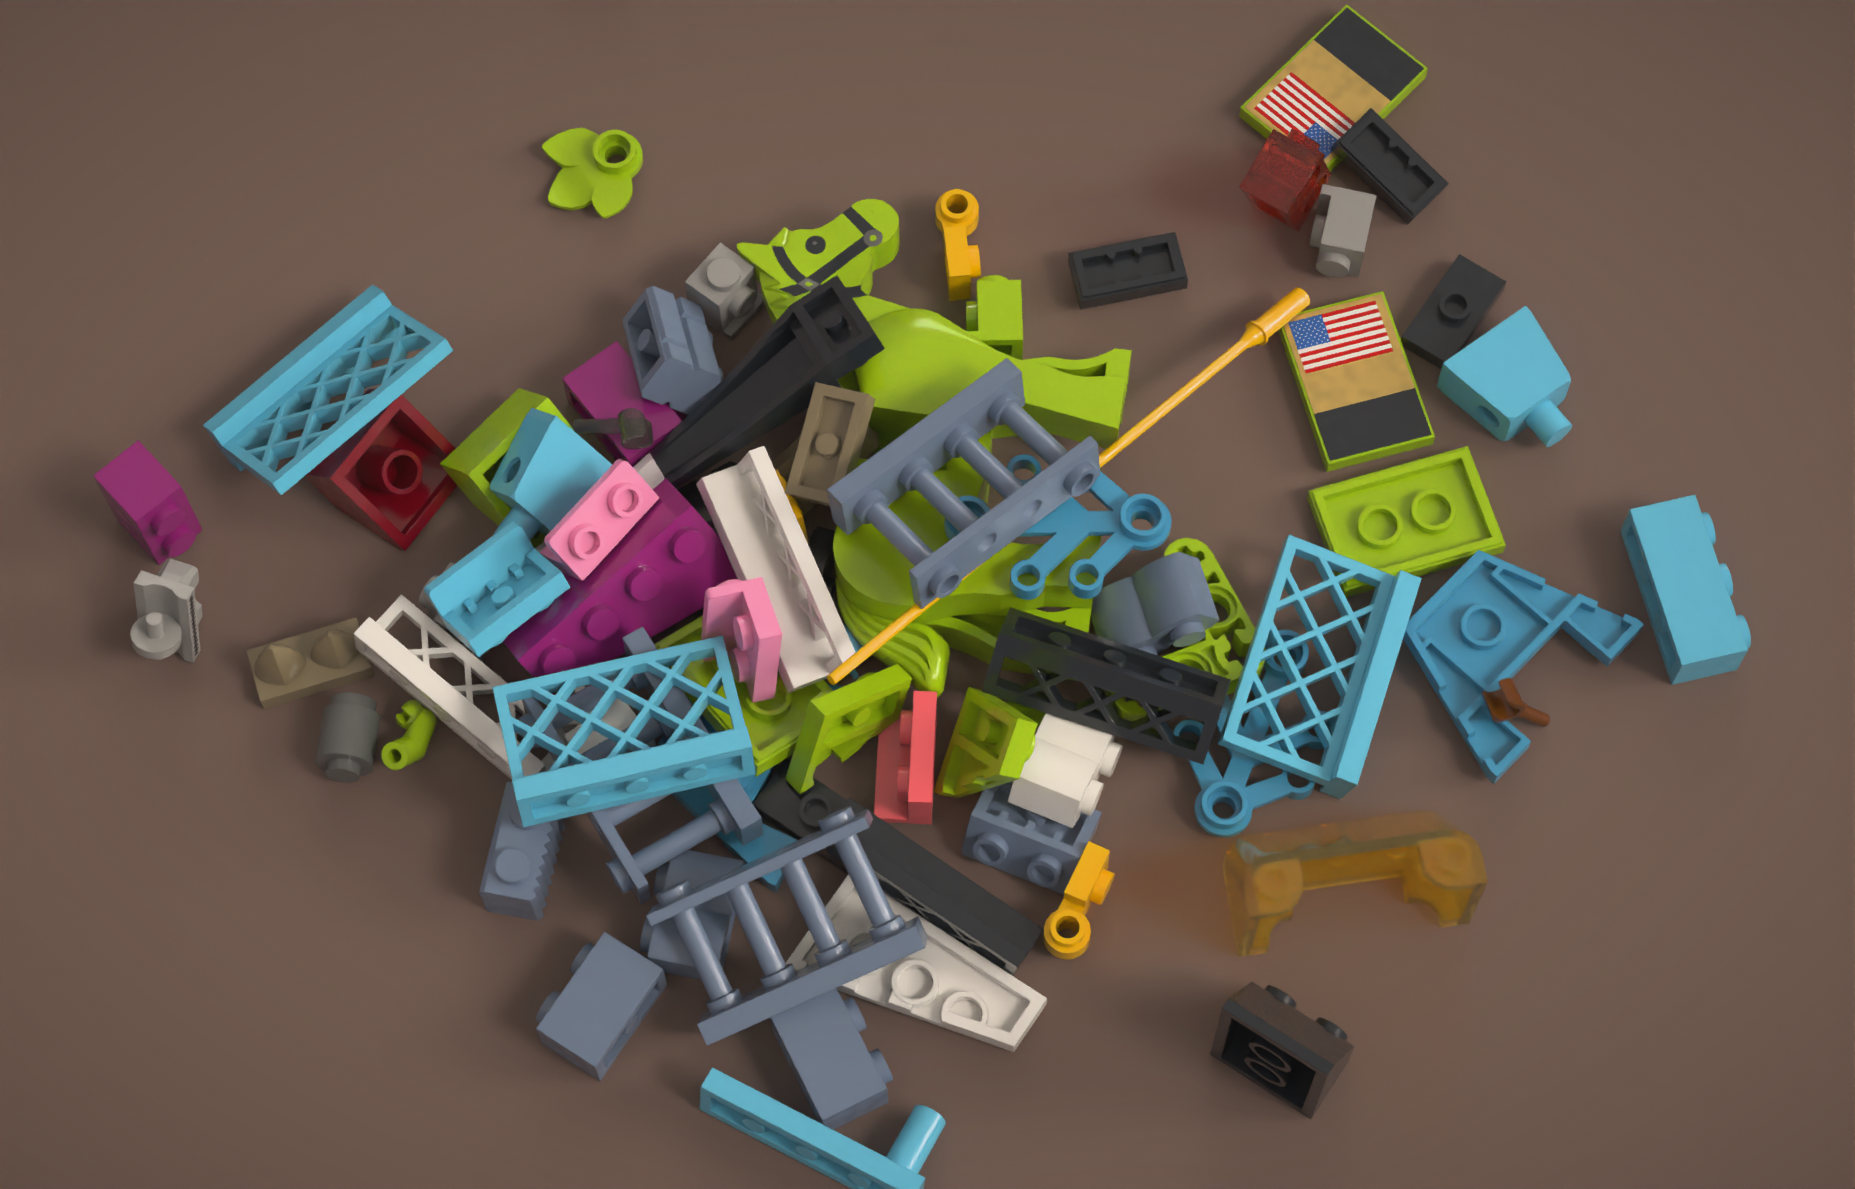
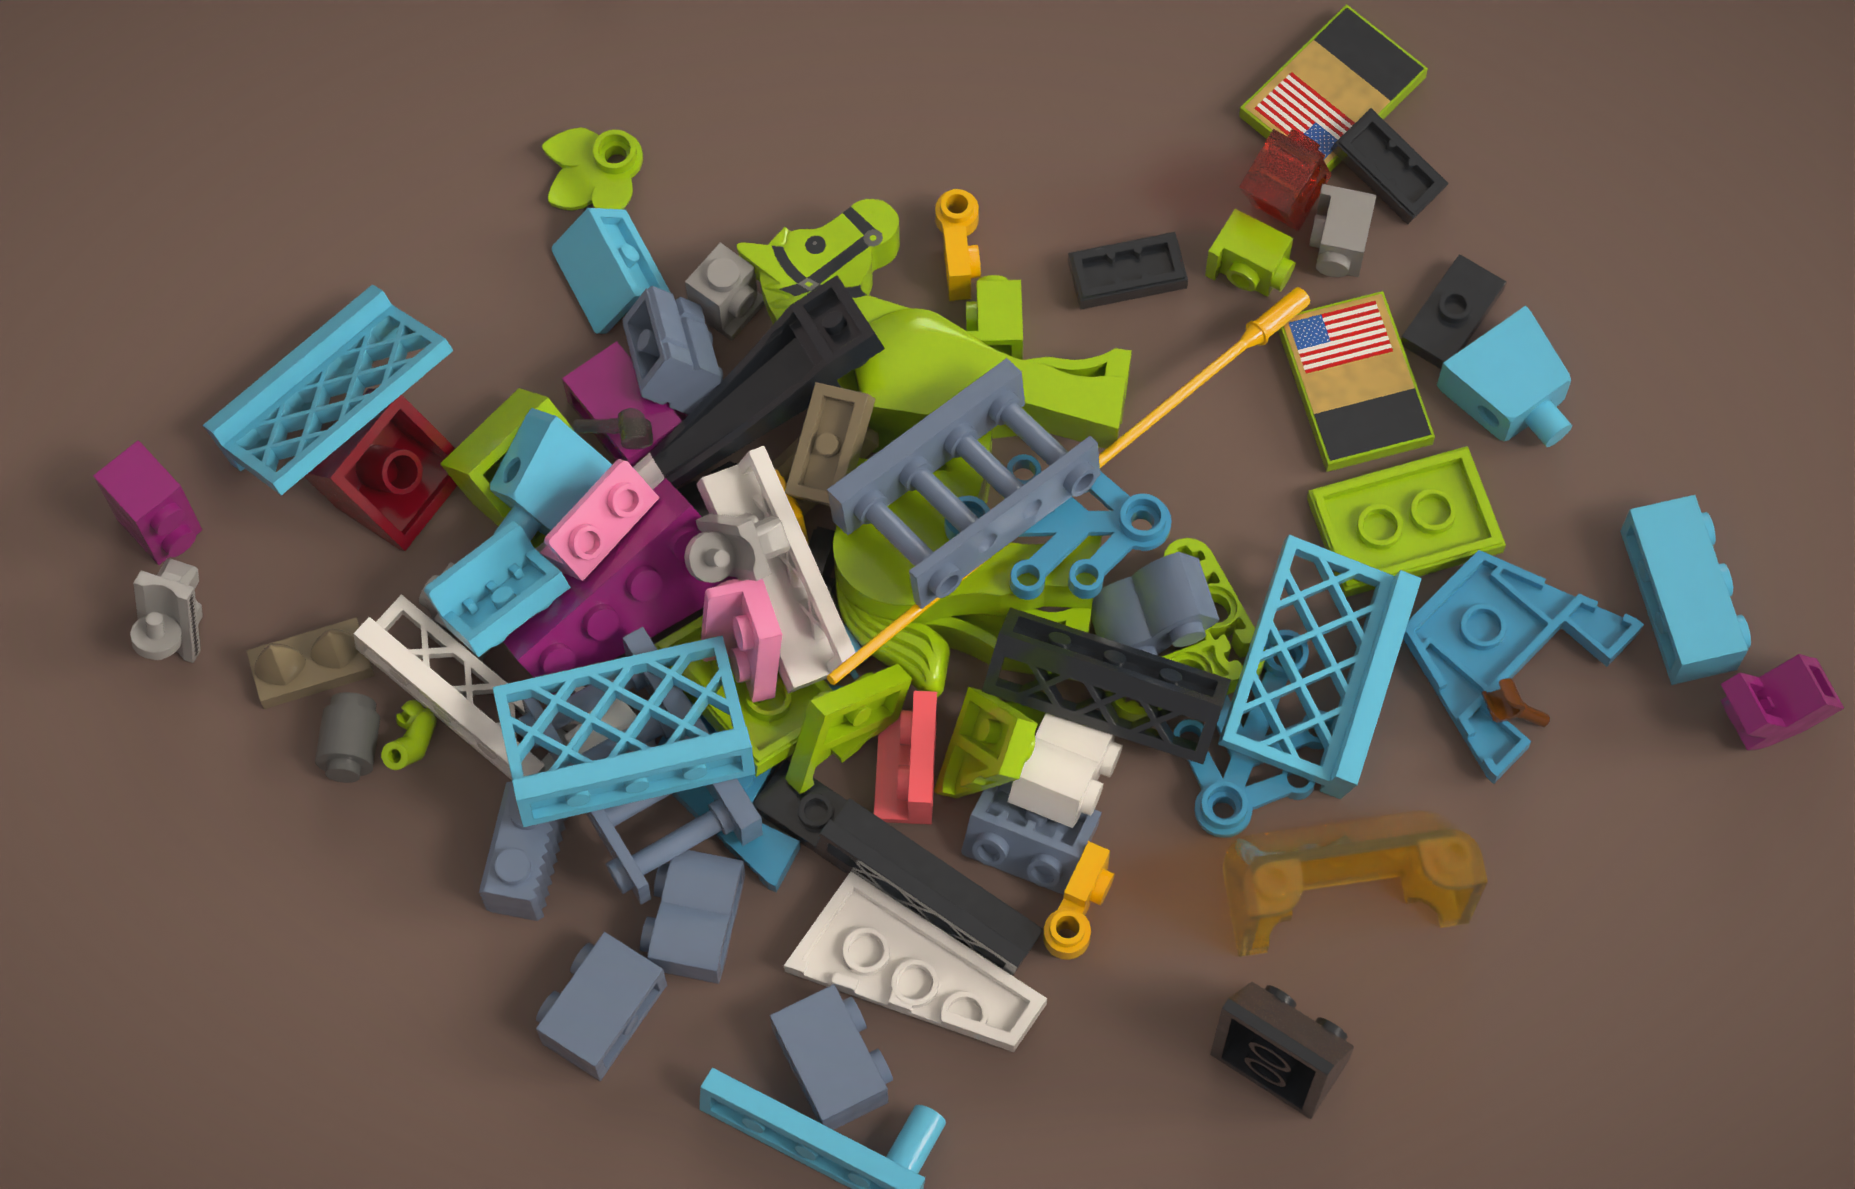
sand blue fence [646,806,928,1046] -> none
none -> medium azure panel [552,208,671,334]
none -> light grey hips [684,513,790,583]
none -> lime brick [1205,209,1296,297]
none -> magenta brick [1720,654,1844,750]

